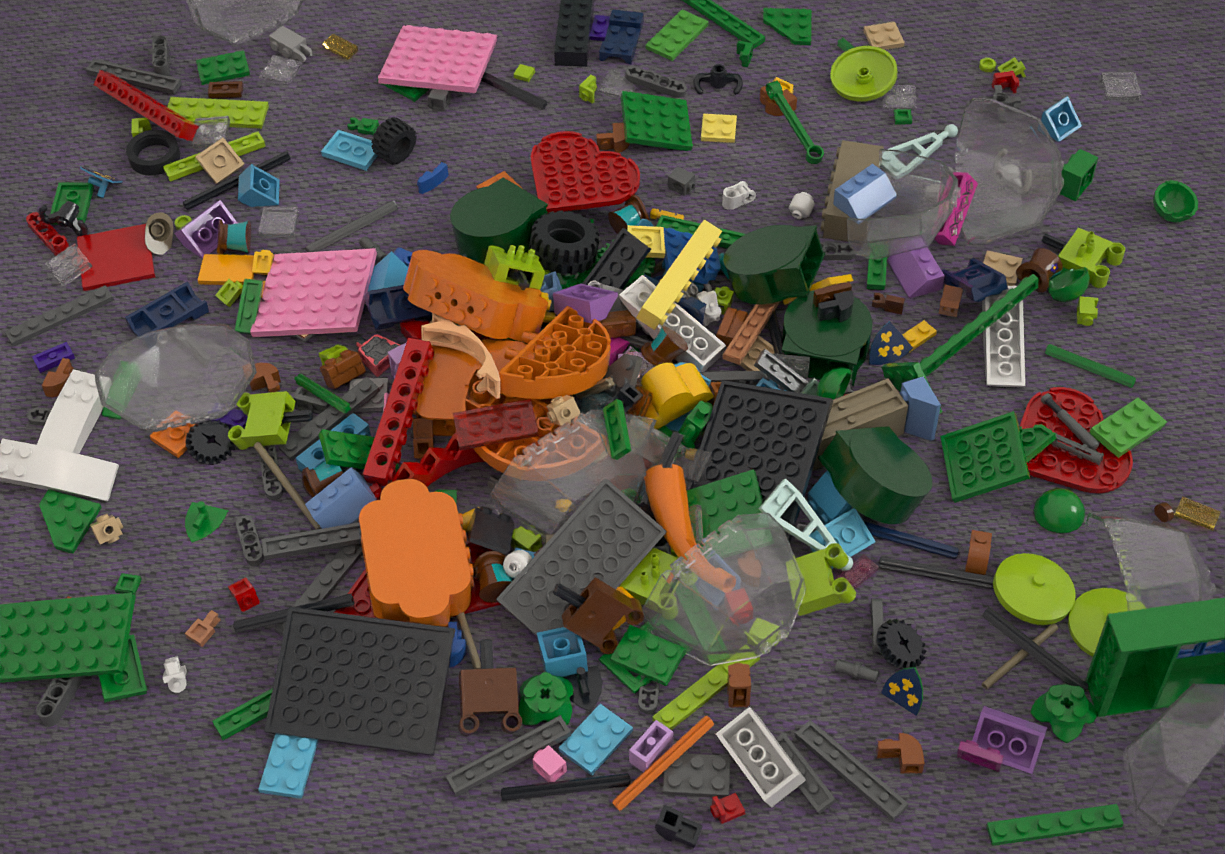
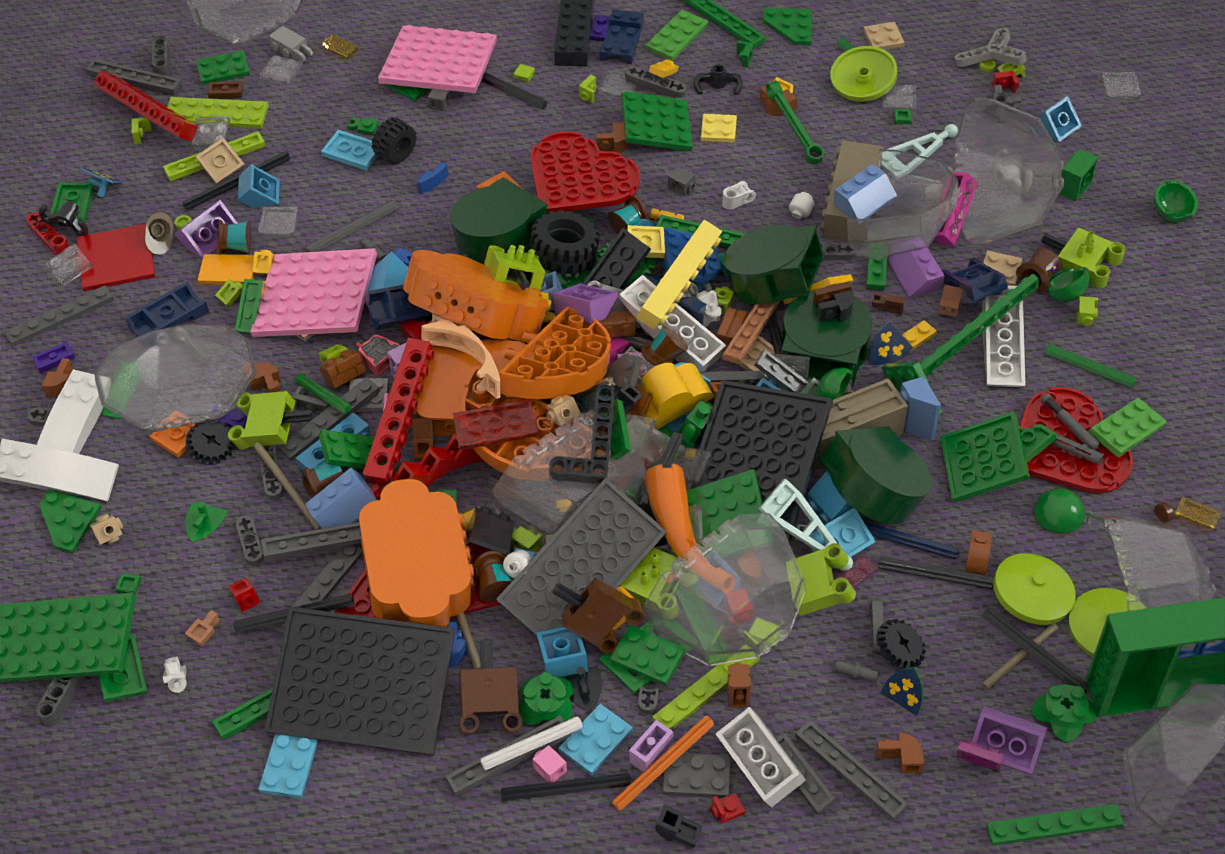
black tyre [126,130,180,176] -> none
none -> white axle [481,717,583,770]
none -> black beam [549,384,614,484]
none -> yellow plate [649,60,679,78]
none -> light grey piece [955,28,1027,67]

